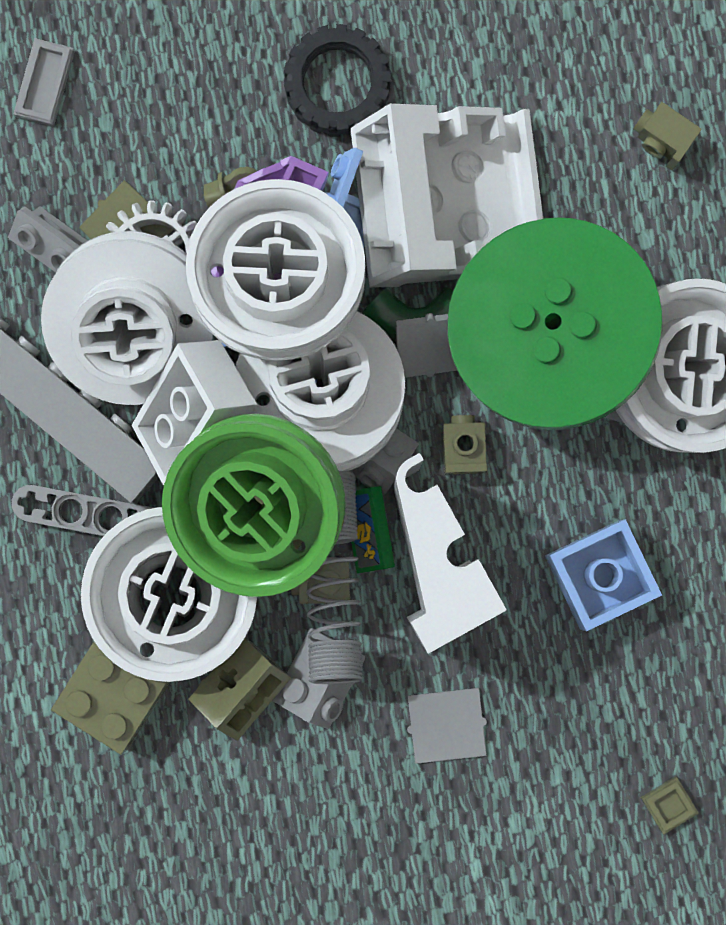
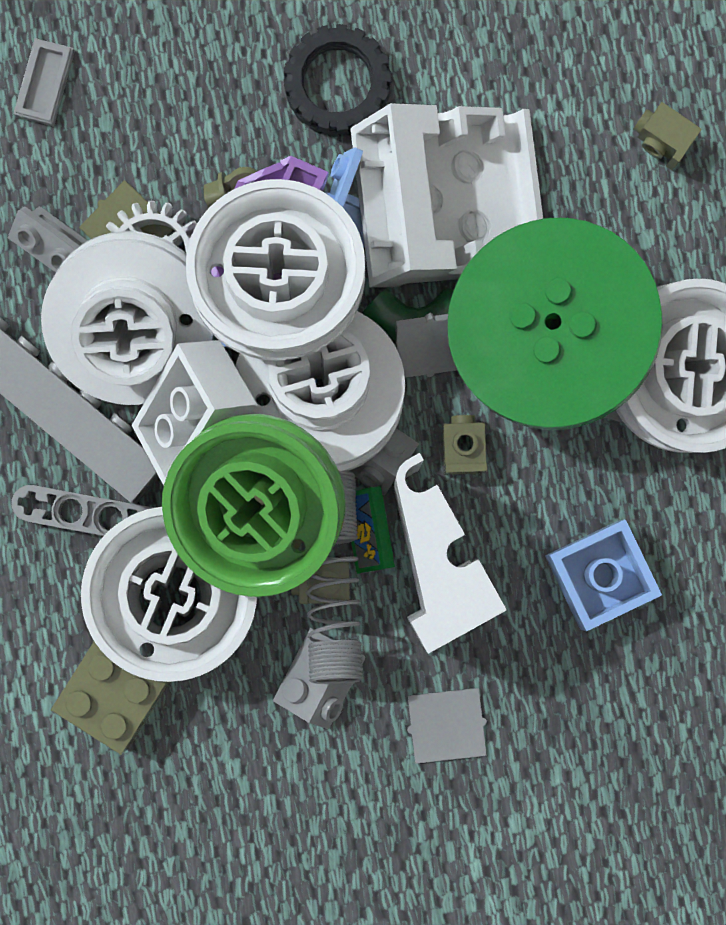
olive brick [188,638,291,741] -> none
olive tile [640,776,699,835] -> none

